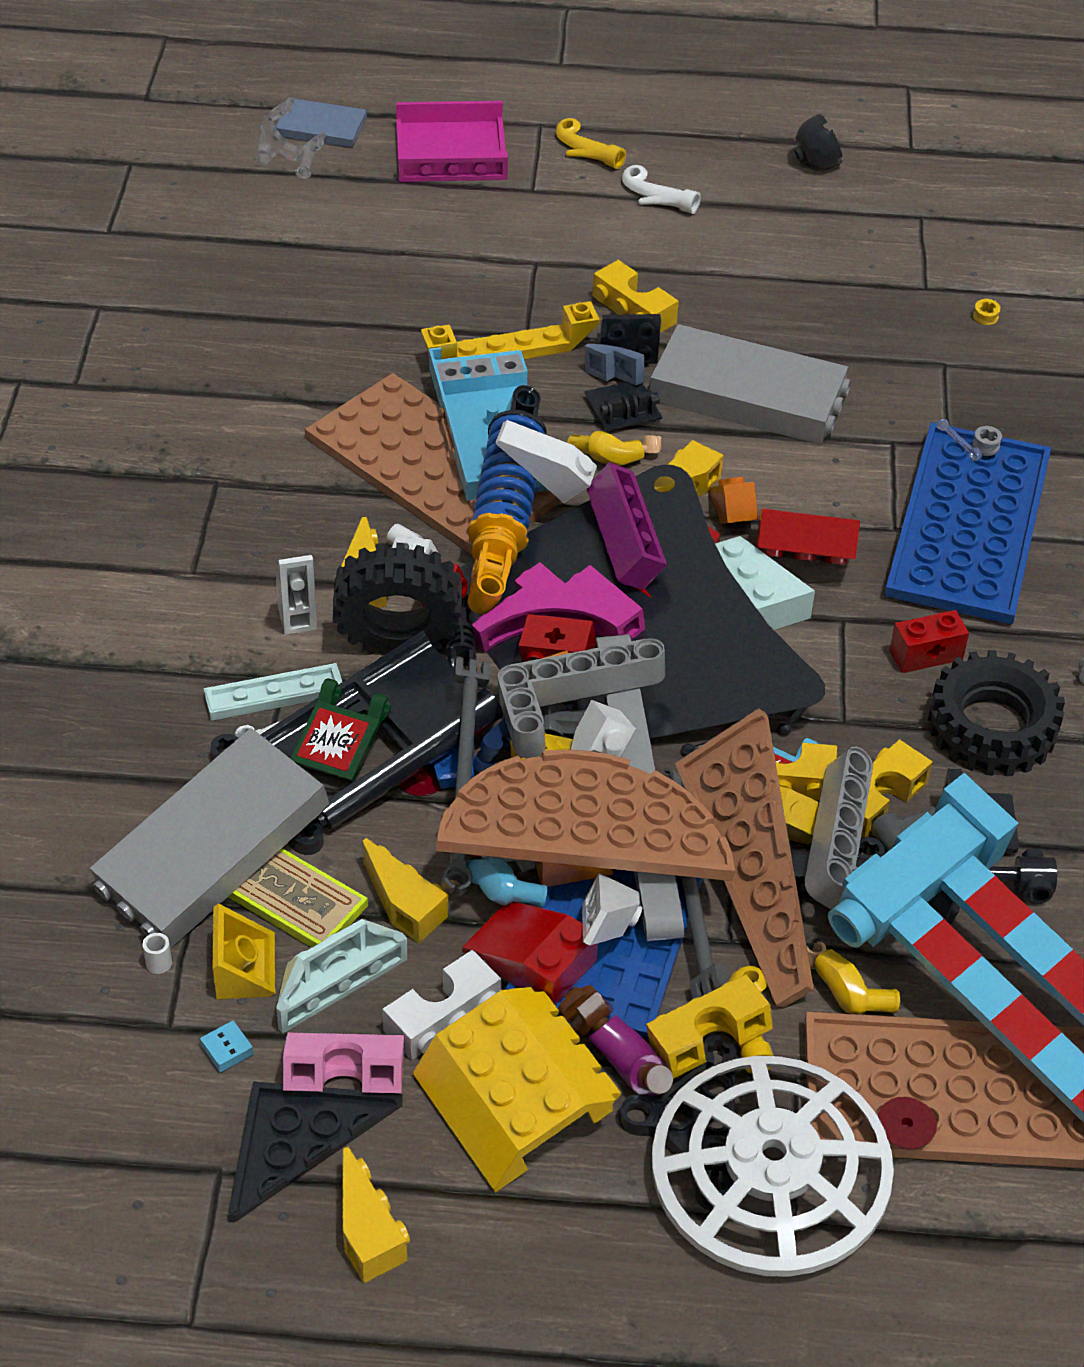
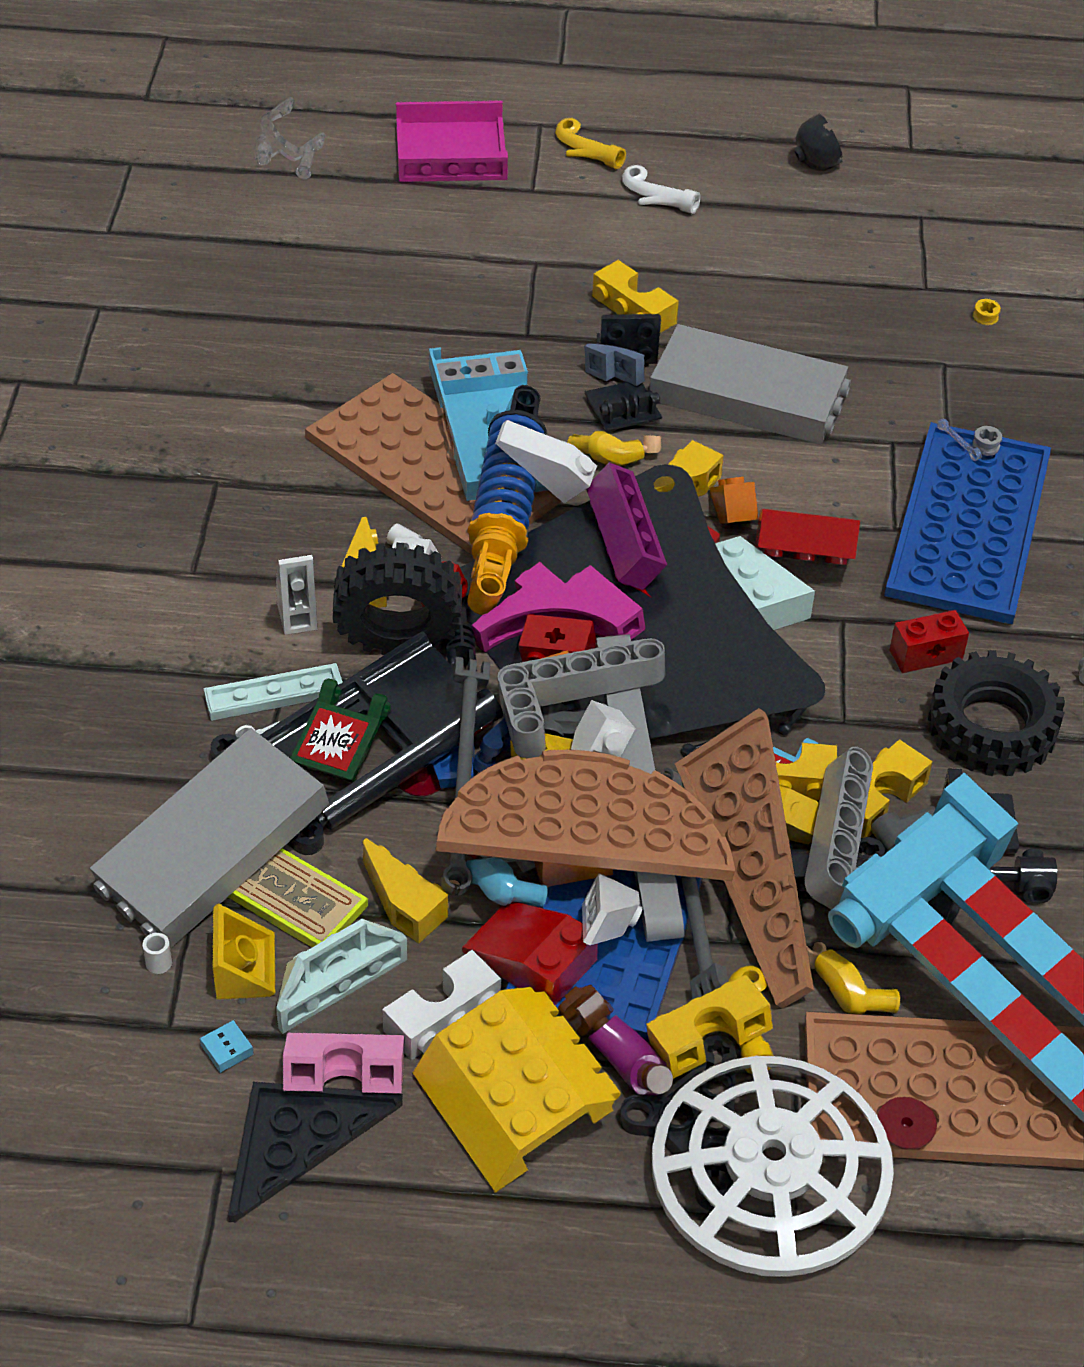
sand blue tile [275,98,367,148] -> none
yellow slope [343,1147,410,1283] -> none
yellow slope [421,301,600,359] -> none

